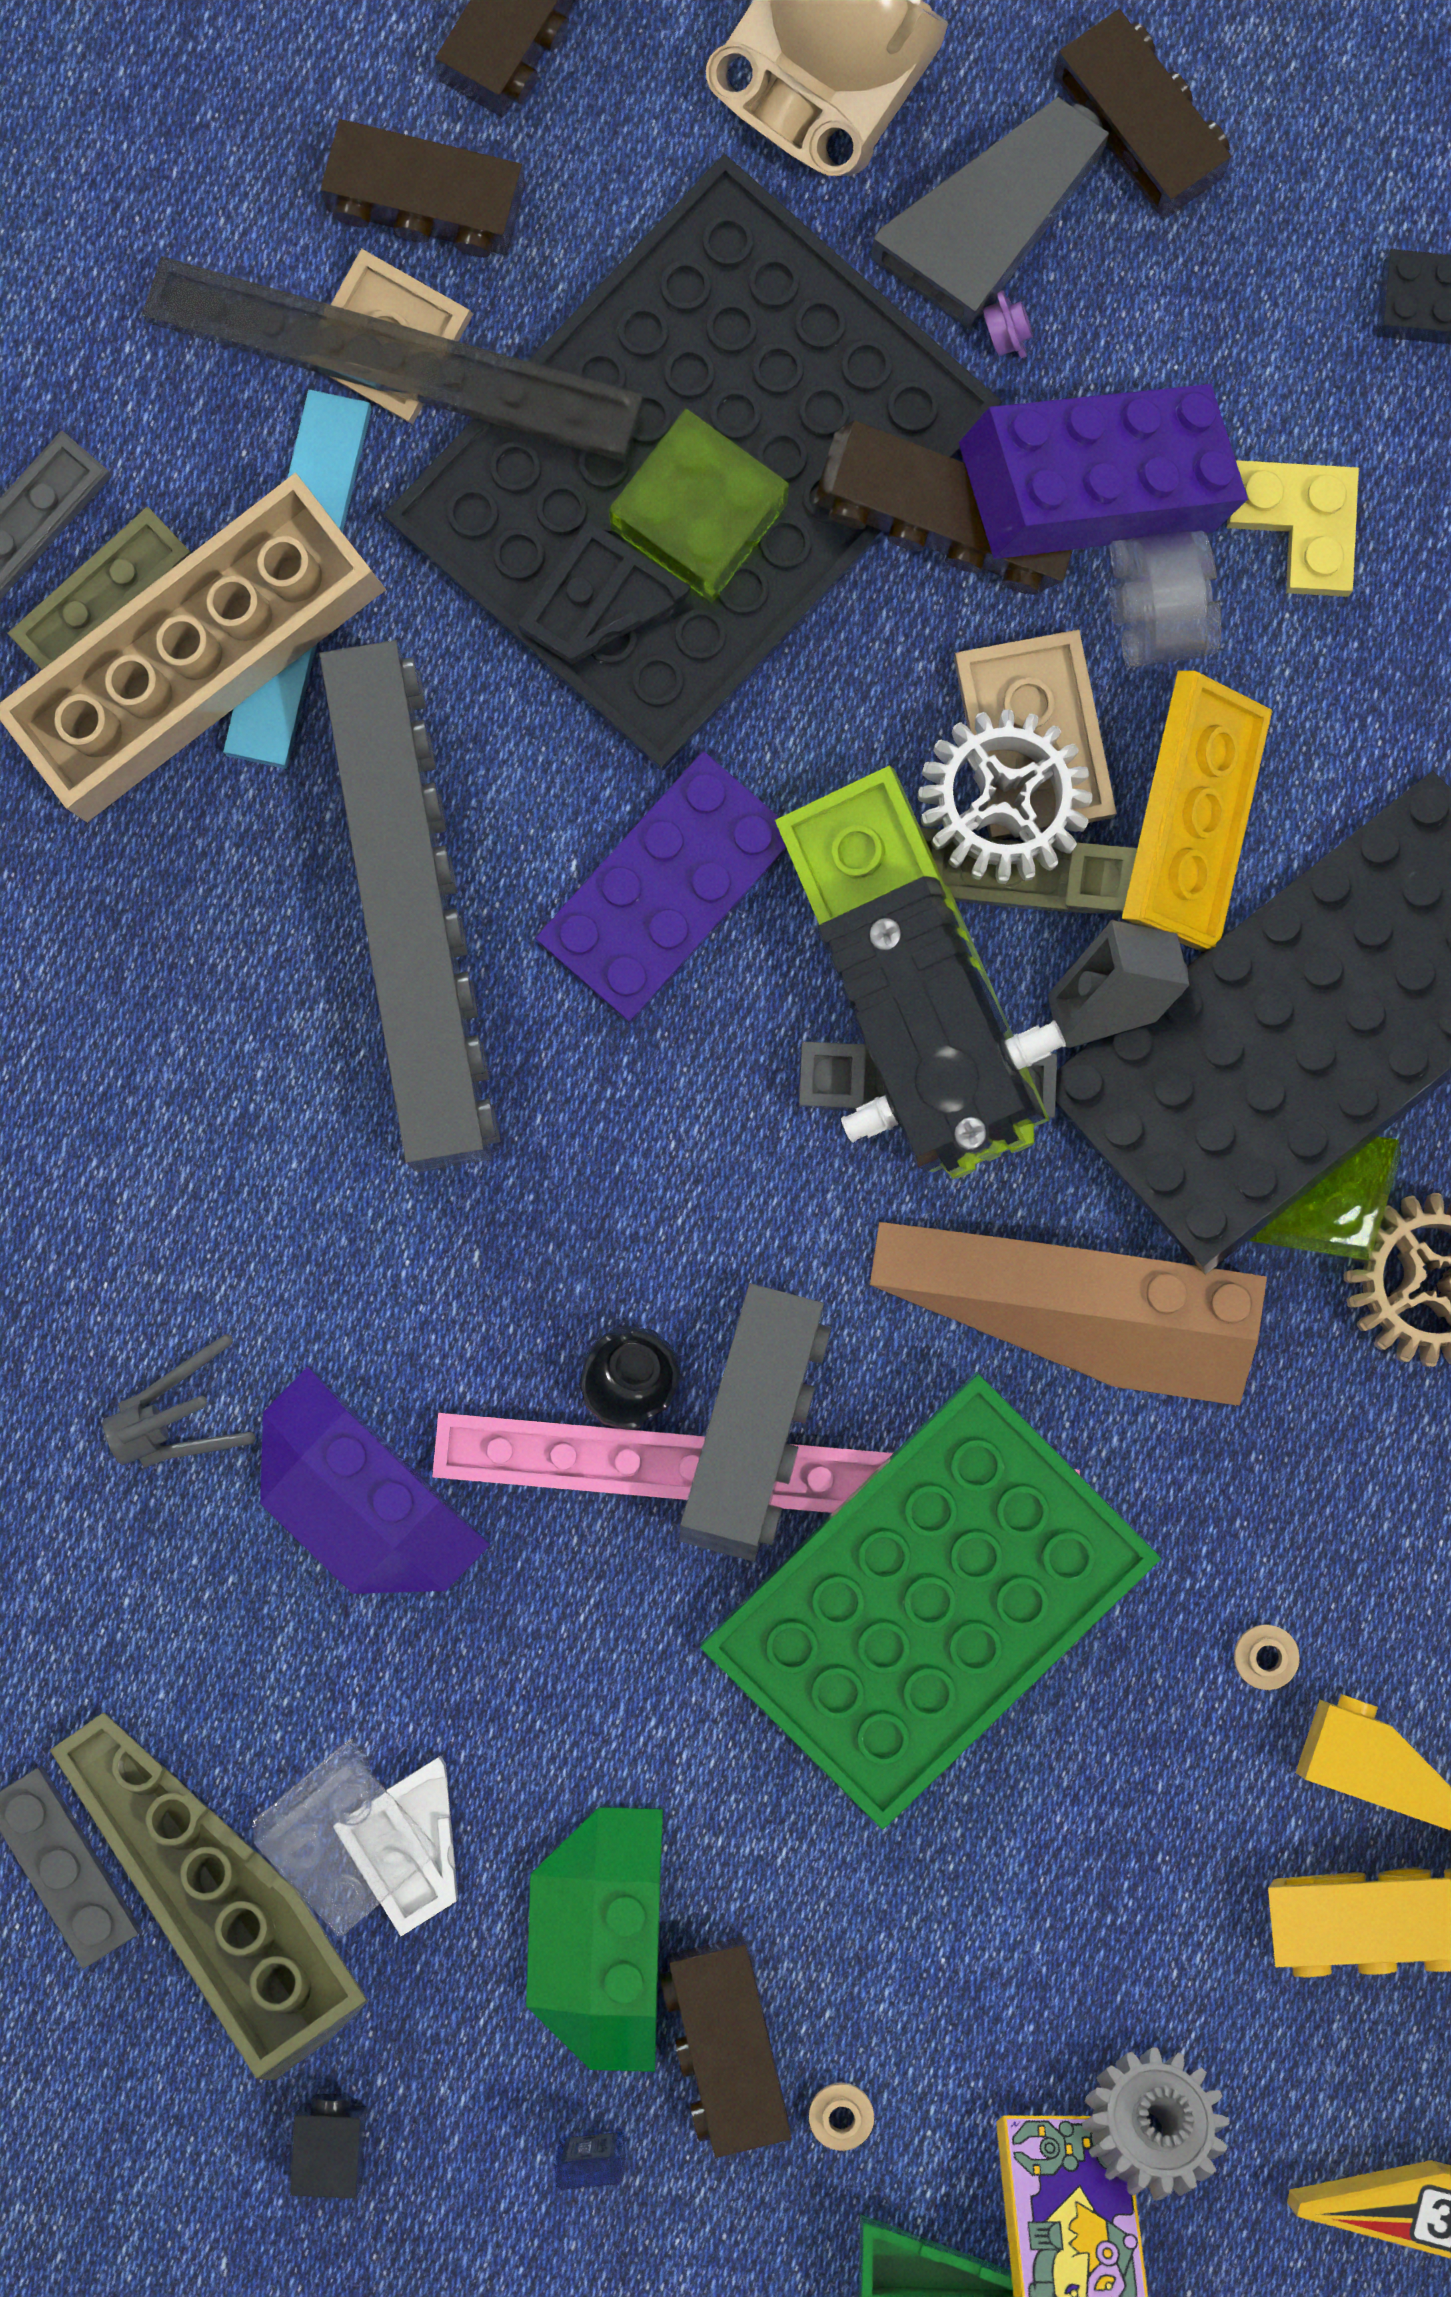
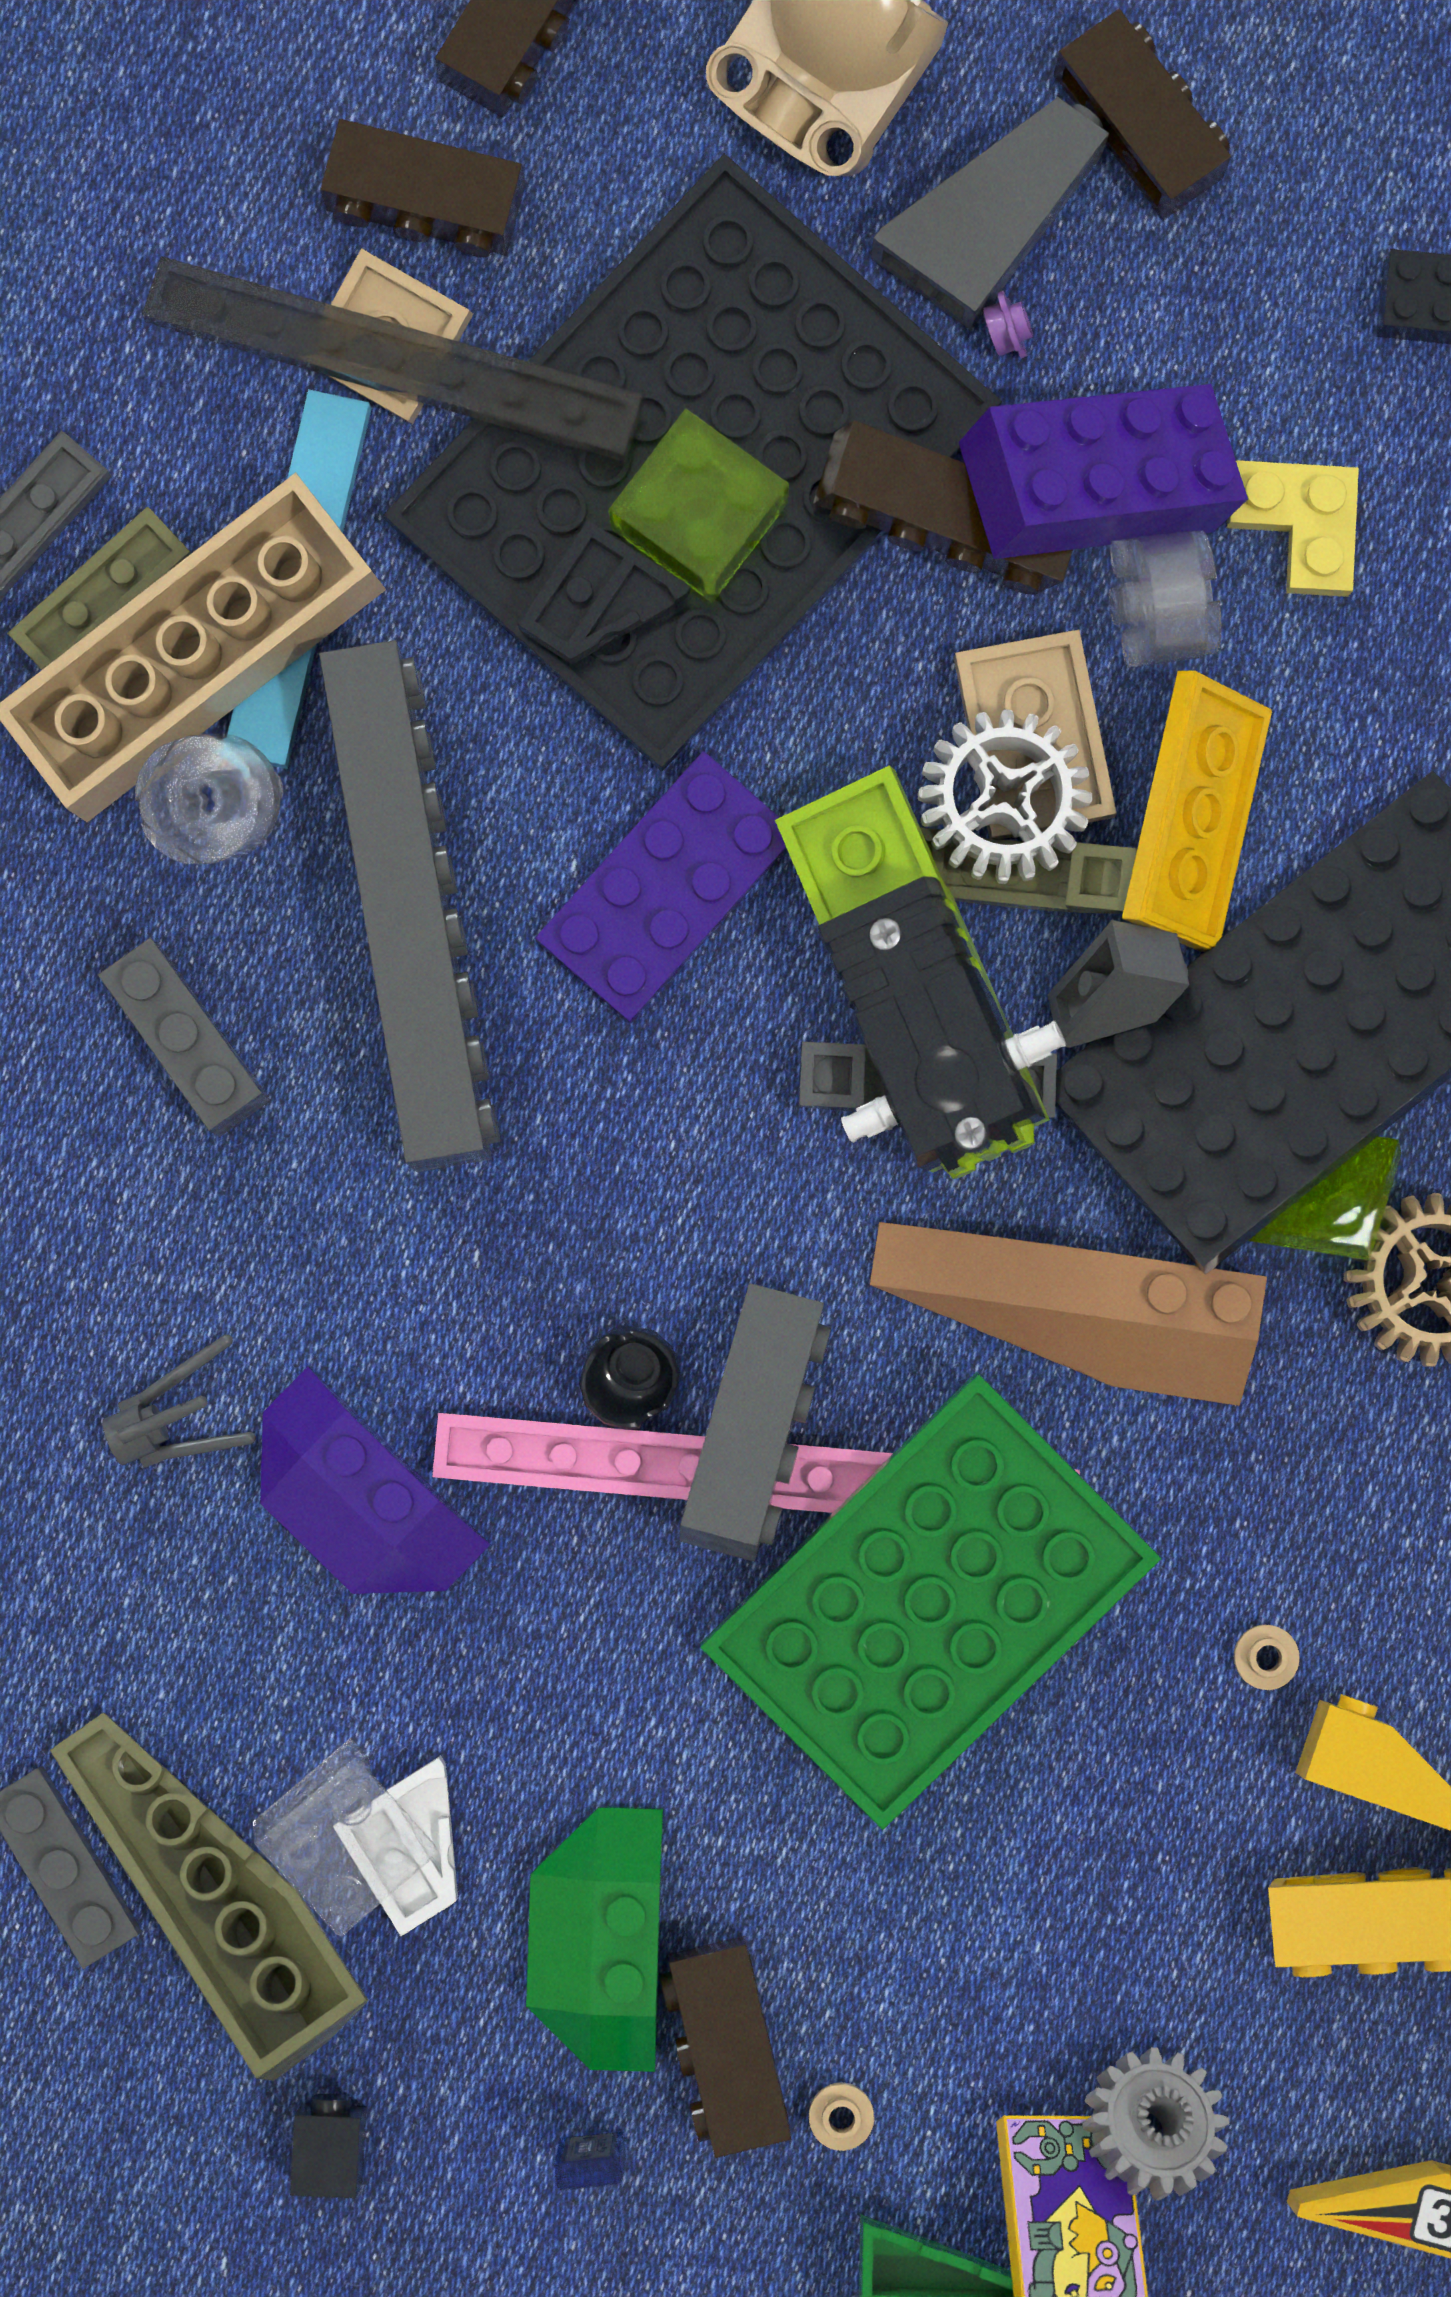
none -> dark grey brick [98,937,271,1137]
none -> clear brick [135,733,283,864]

